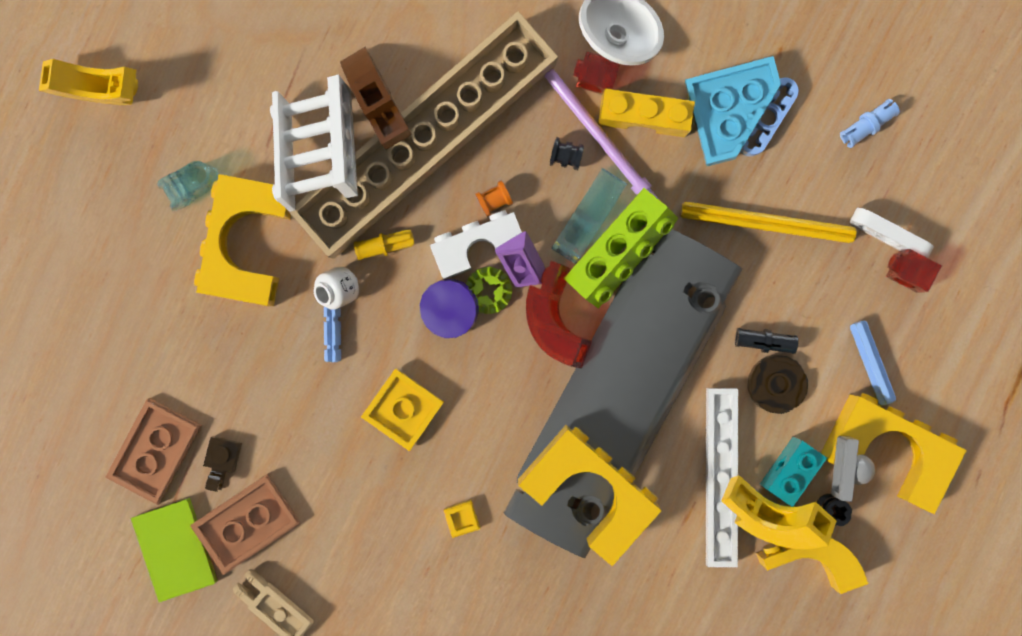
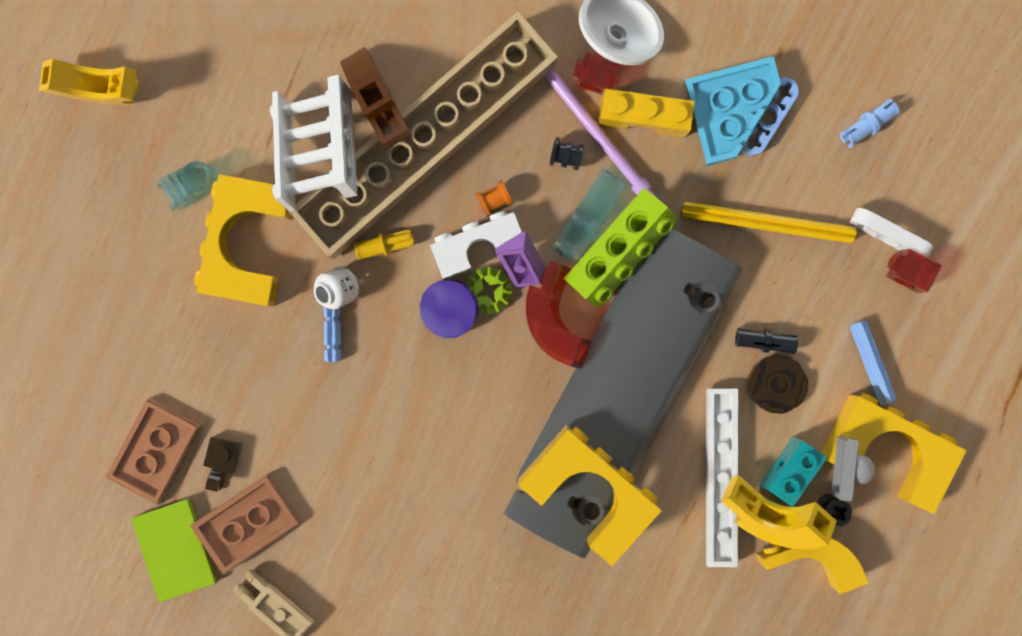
yellow plate [361,368,444,451] -> none
yellow tile [443,499,481,538] -> none

